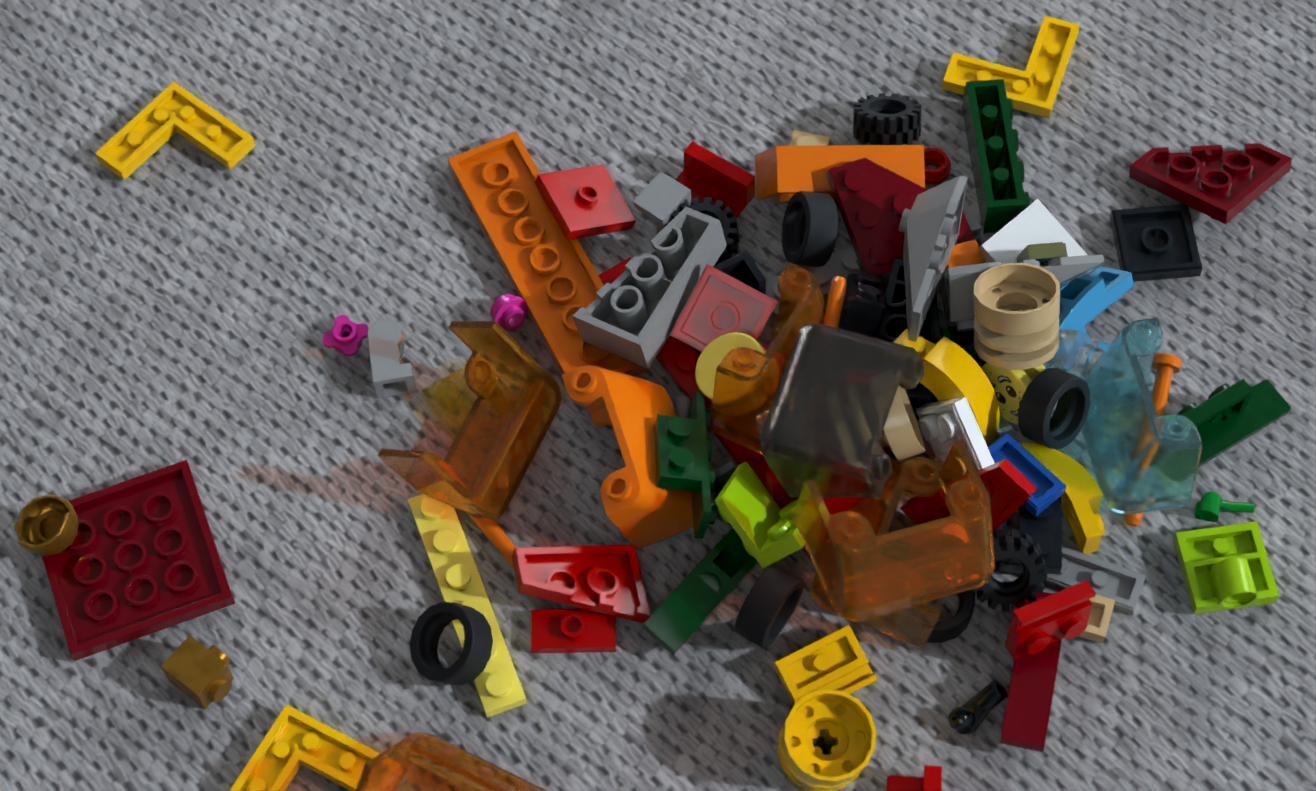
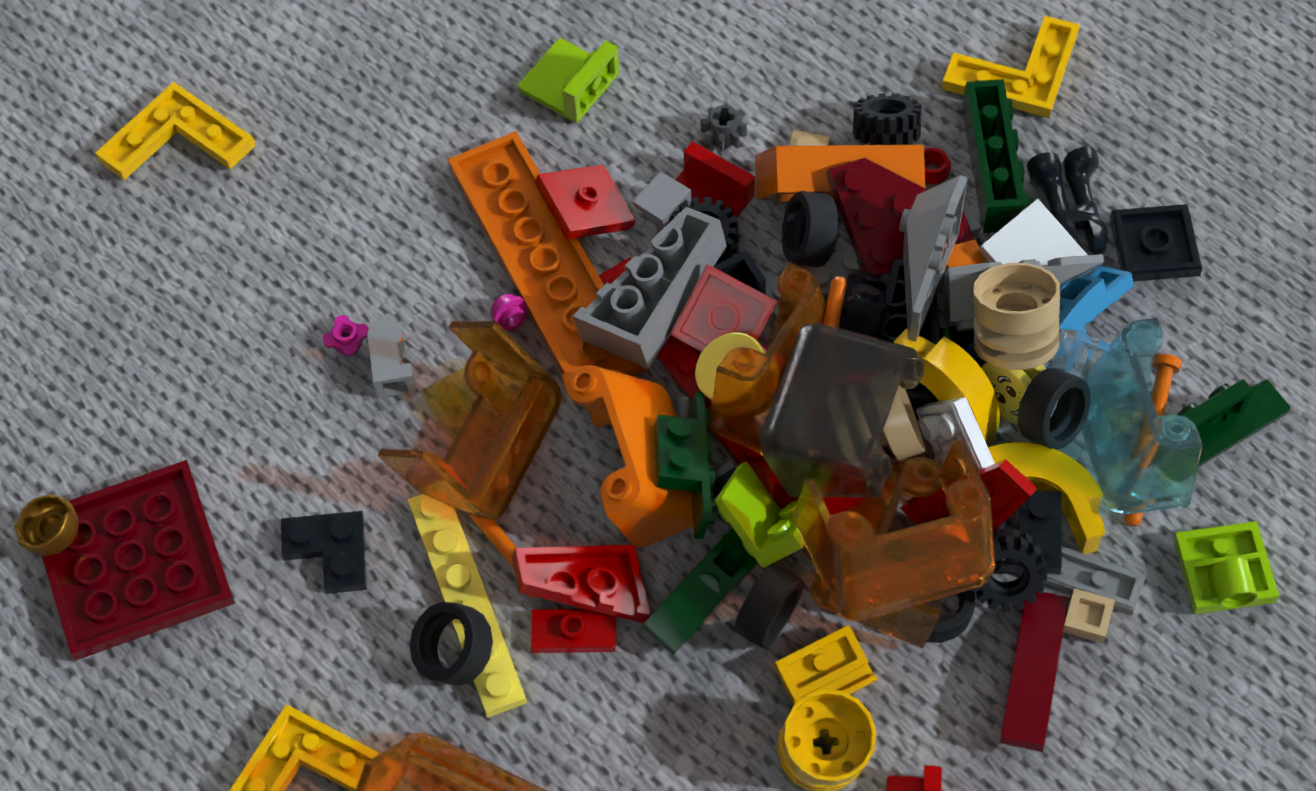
pearl gold brick [161,635,234,709] -> none
black arm [948,680,1008,734] -> none
blue tile [988,432,1066,517] -> none
red plate [1005,580,1096,659] -> none
olive tile [1016,242,1067,267] -> none
dark red plate [1129,143,1292,224] -> none
green hand [1195,492,1255,522] -> none
none -> black plate [281,511,367,594]
none -> lime bracket [518,38,620,123]
none -> dark grey gear [700,103,747,152]
none -> black piece [1026,146,1109,254]

